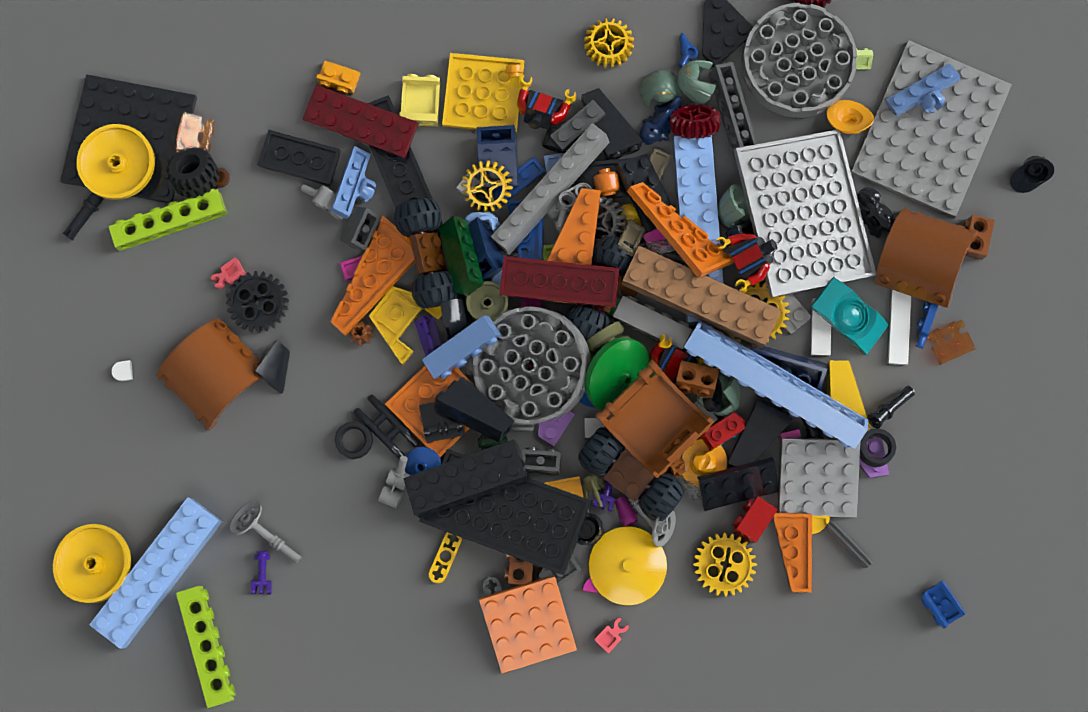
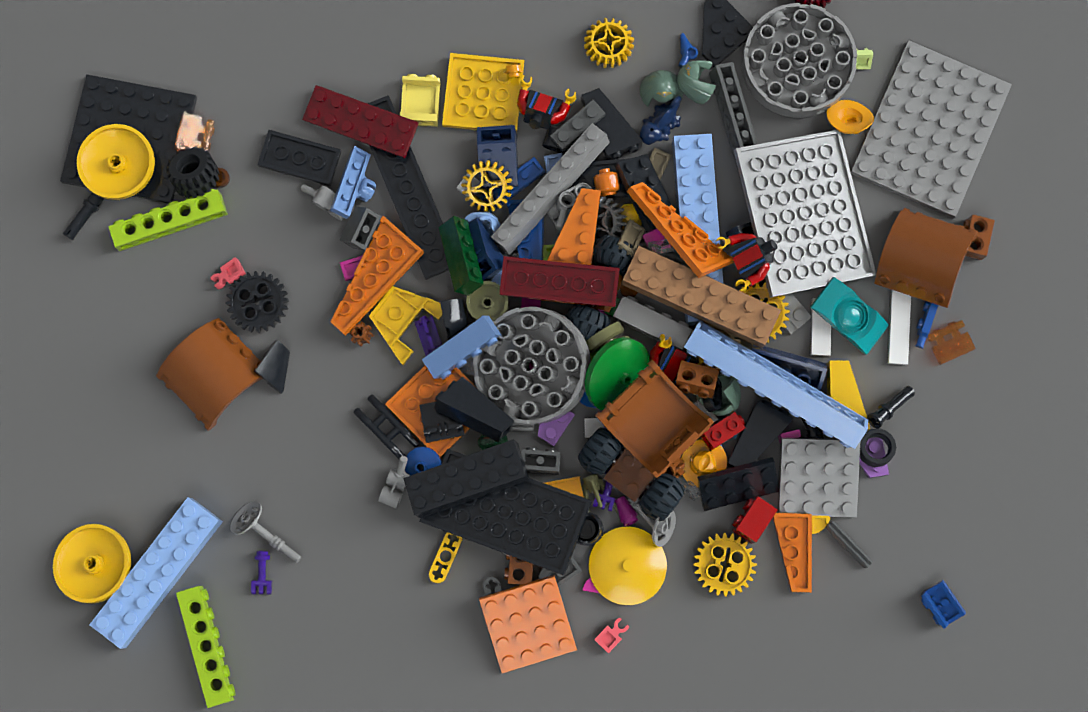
white tile [112,360,133,381] -> none
light orange bracket [316,61,361,95] -> none
black tyre [335,421,373,459] -> none
black plate [394,198,459,309] -> none
dark red gear [669,104,721,139] -> none
sand green hair [718,184,750,228] -> none
black animal [857,187,896,238] -> none
medium blue plate [886,63,960,117] -> none
black piece [1010,156,1054,193] -> none

